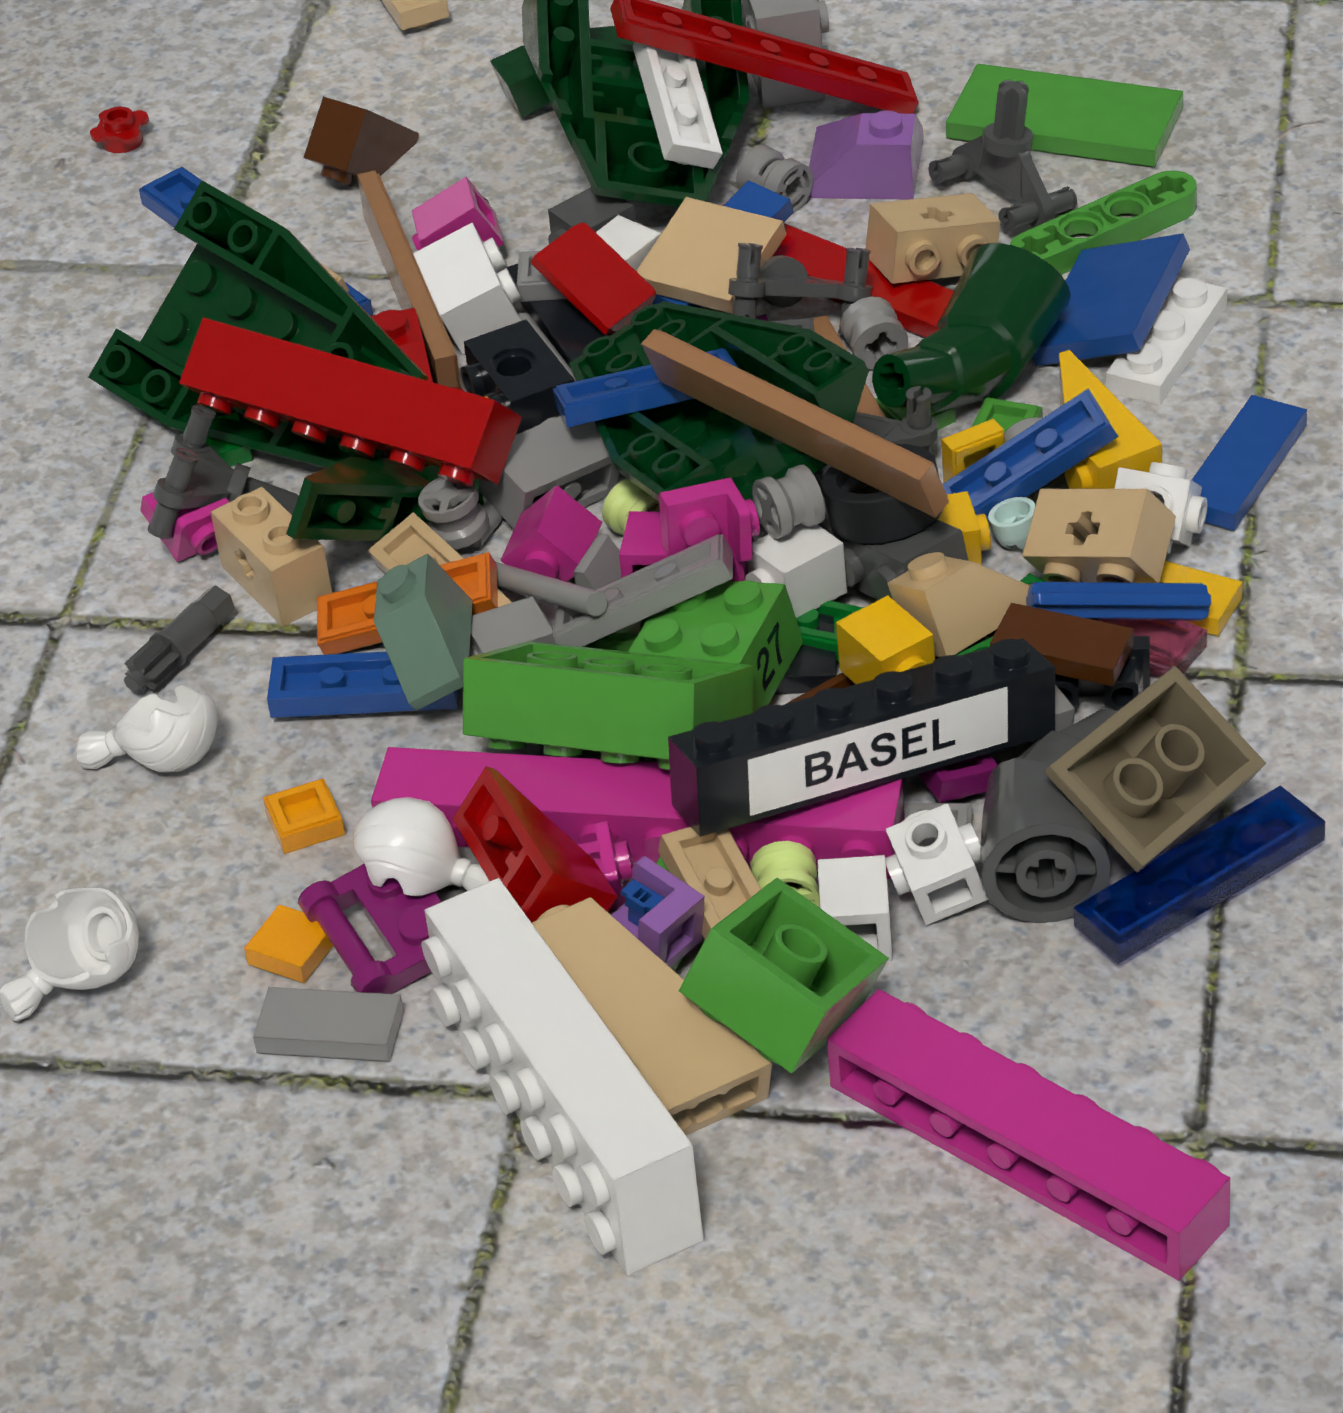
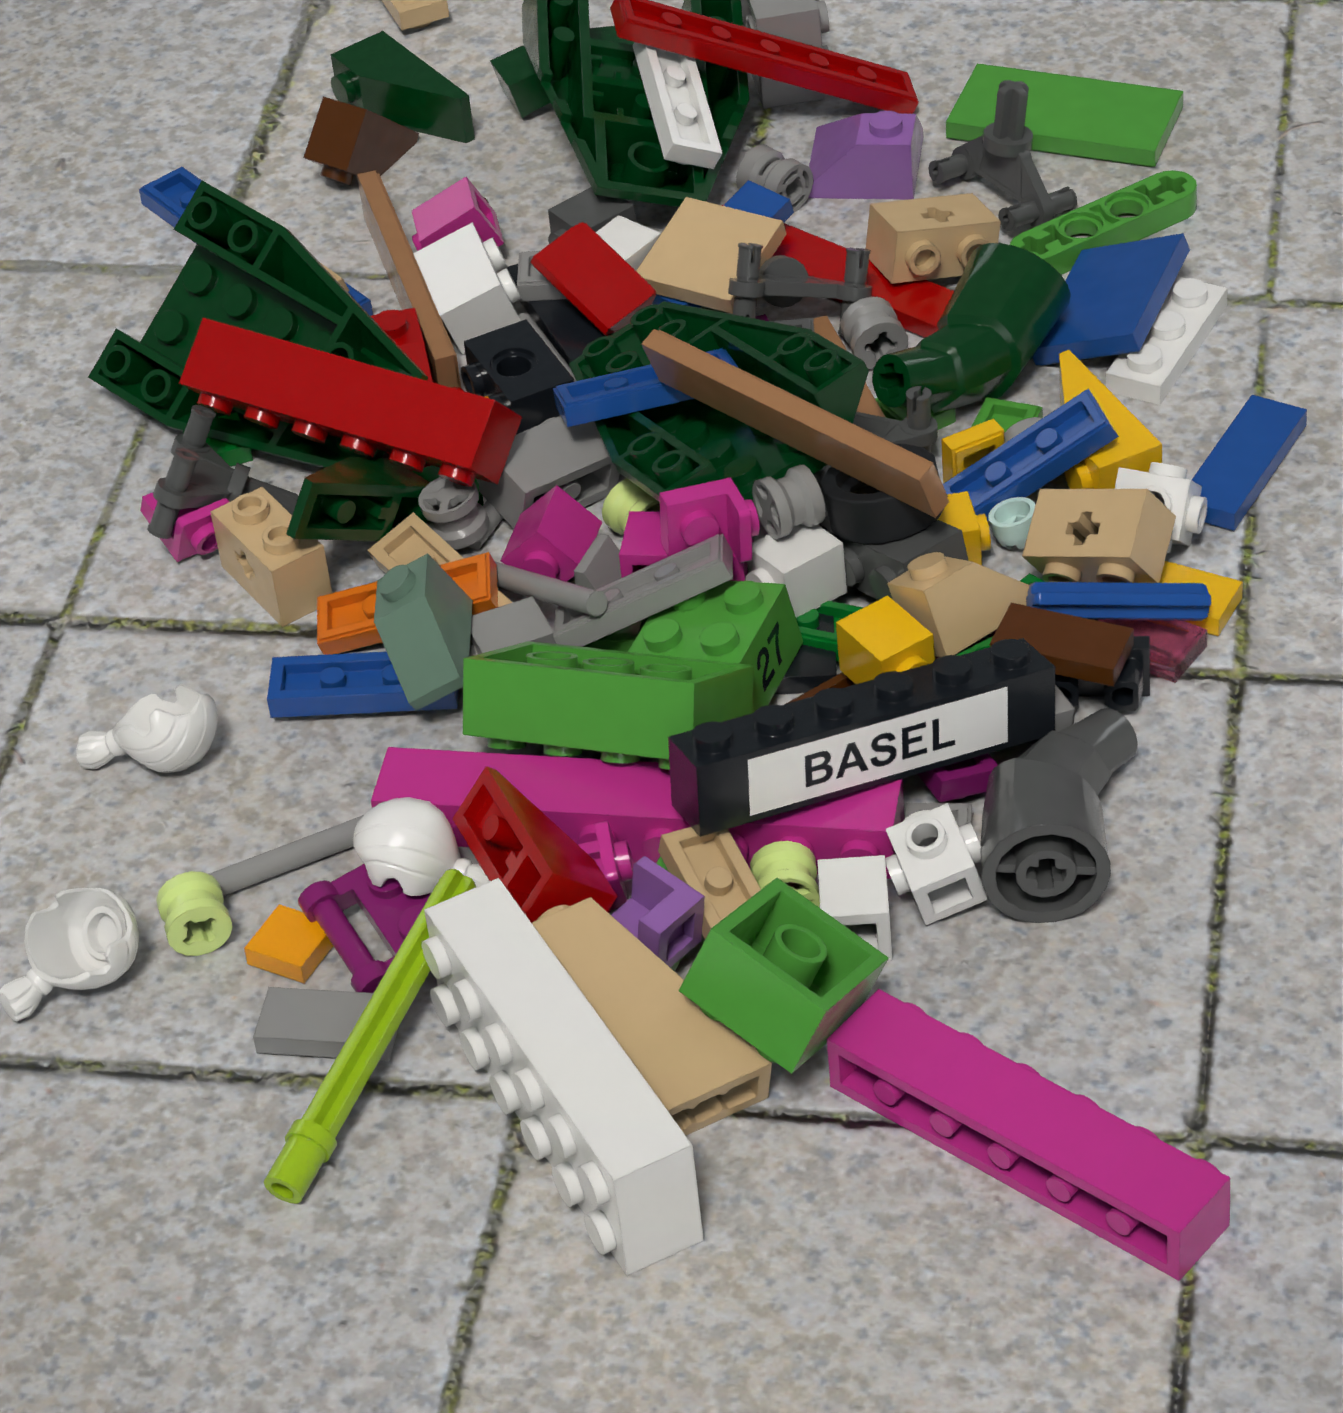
red plate [90,106,149,153] -> none
dark grey piece [124,585,235,693] -> none
light orange tile [263,778,345,854] -> none
blue piece [621,879,665,926] -> none
dark tan slope [1044,666,1266,873] -> none
clear blue plate [1074,785,1326,964] -> none
none -> yellowish green wheel [156,871,233,956]
none -> light grey bar [209,815,364,896]
none -> lime axle [264,869,476,1204]
none -> dark green slope [330,31,475,143]

